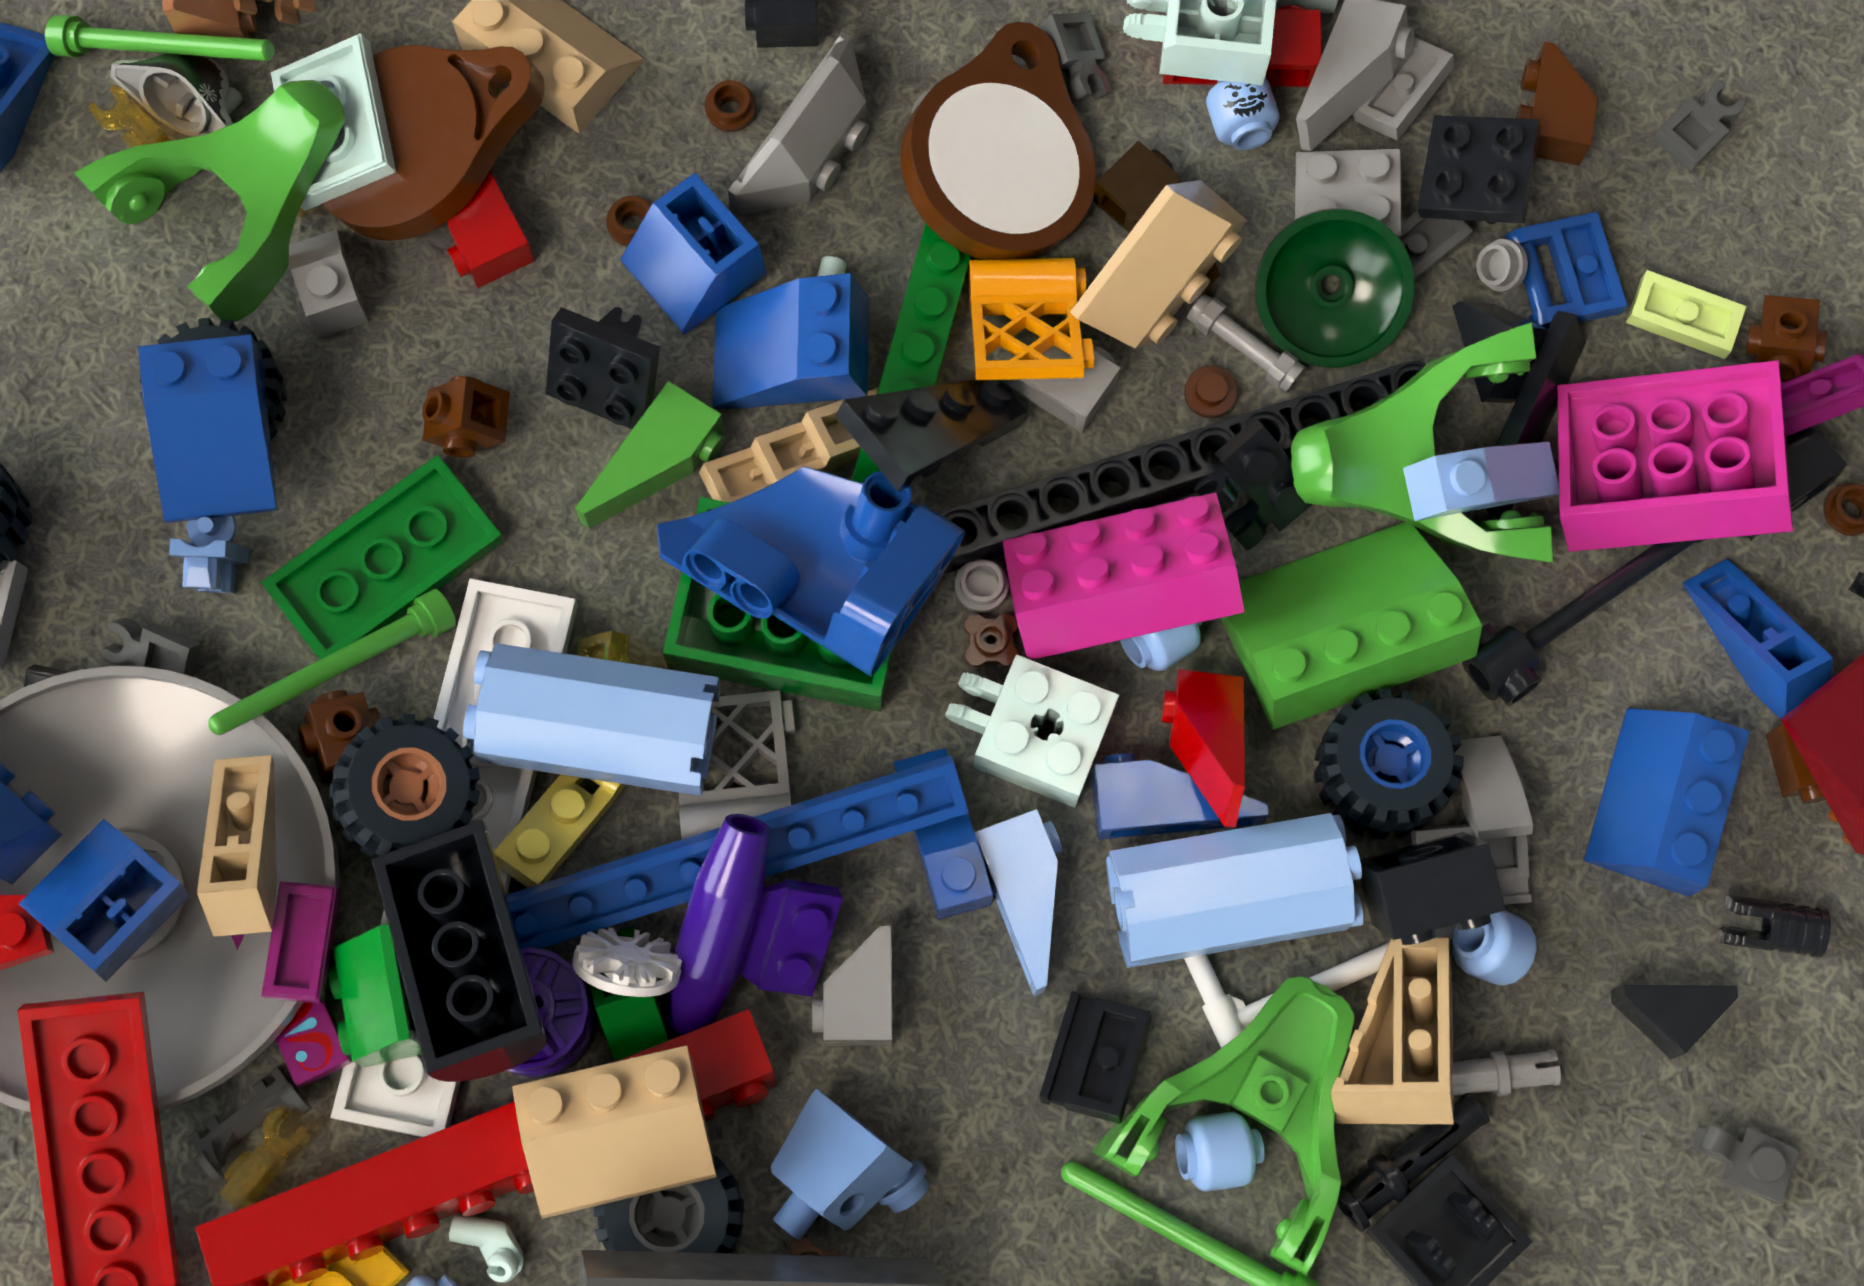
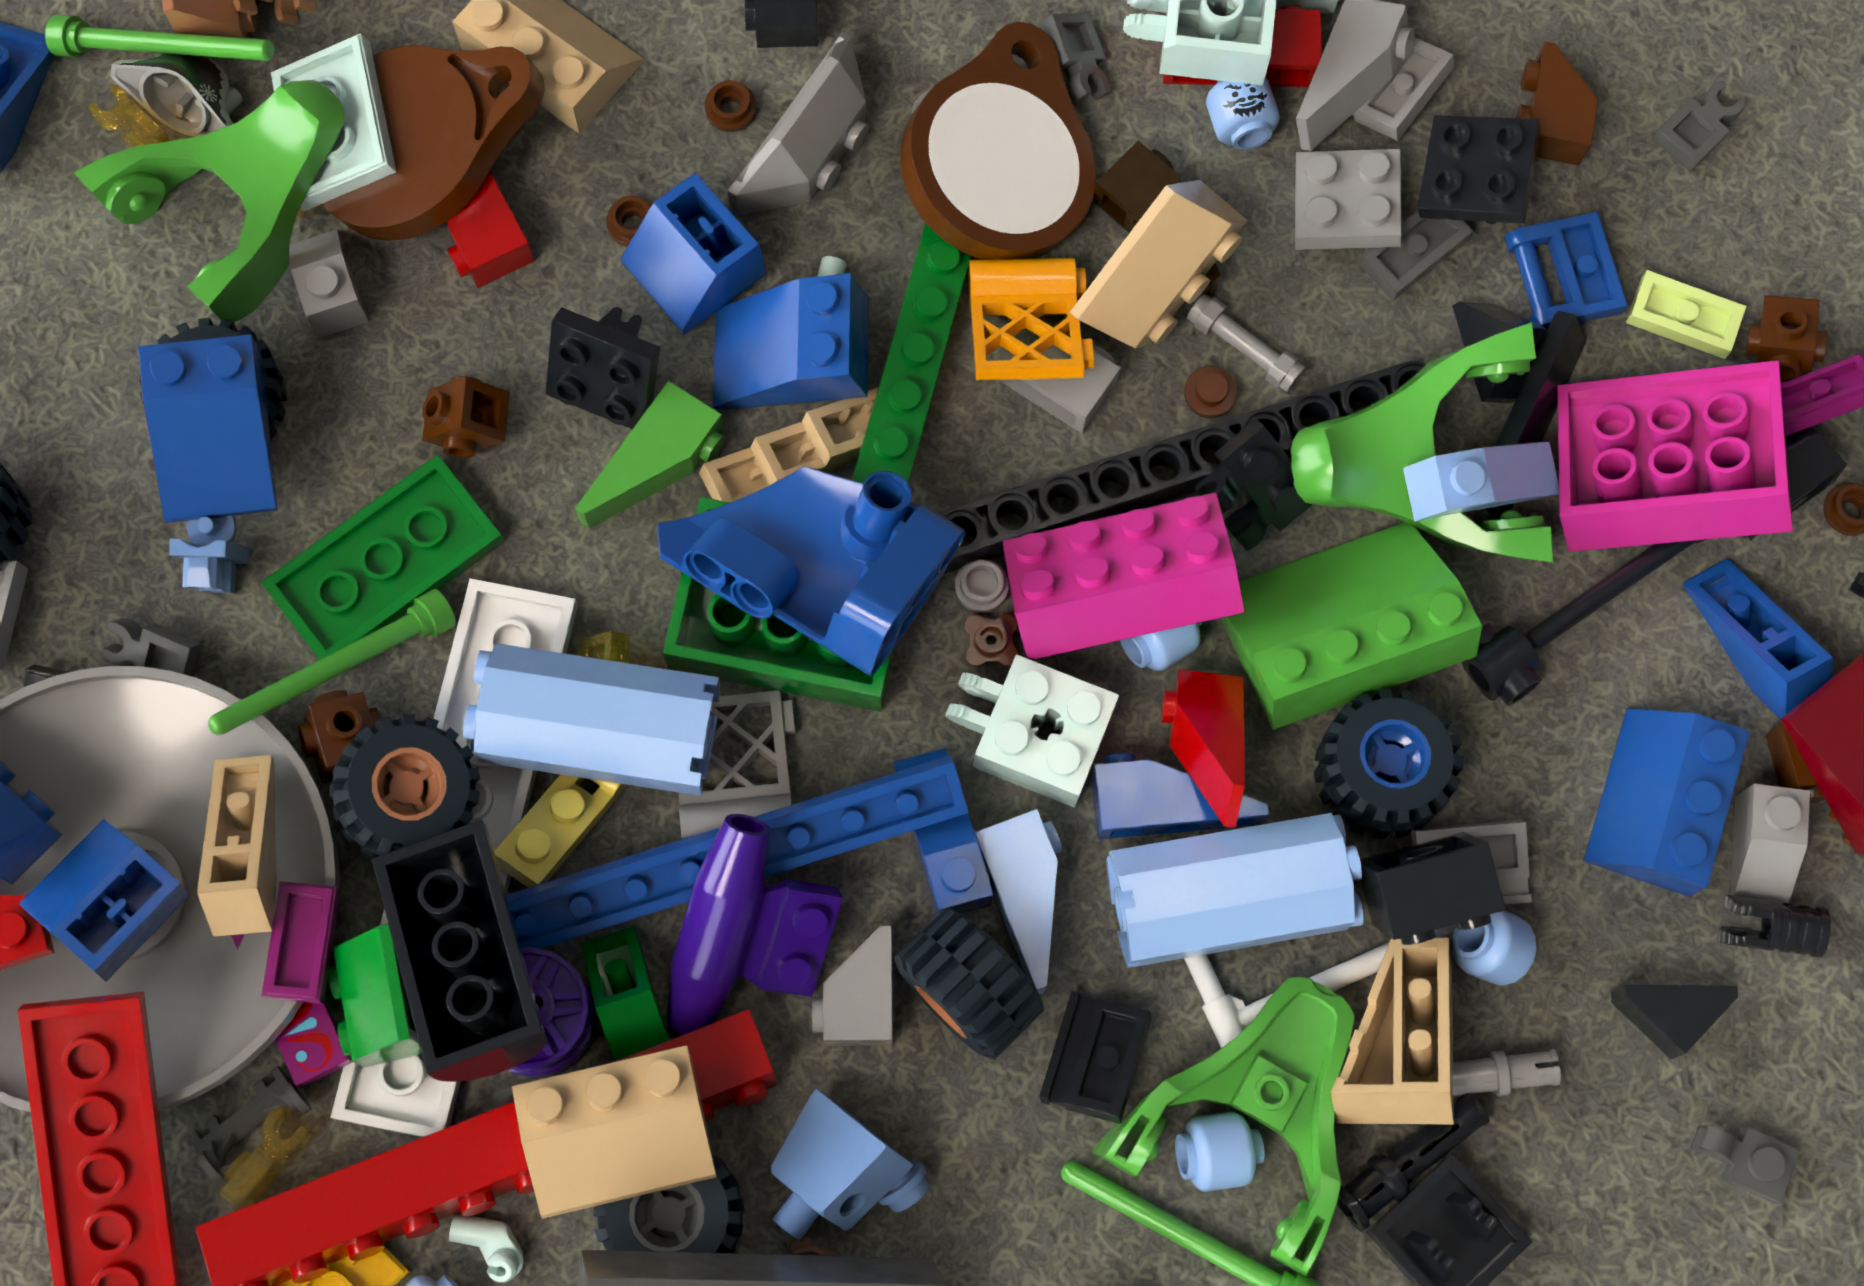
white wheel [572,927,682,997] -> none
black wing [835,379,1028,492] -> none
dark green dish [1255,208,1415,368] -> none
light grey slope [1455,735,1533,840] -> none
light grey plate [1476,239,1528,292] -> none
none -> black wheel [895,908,1044,1060]
none -> light grey slope [1730,783,1810,904]

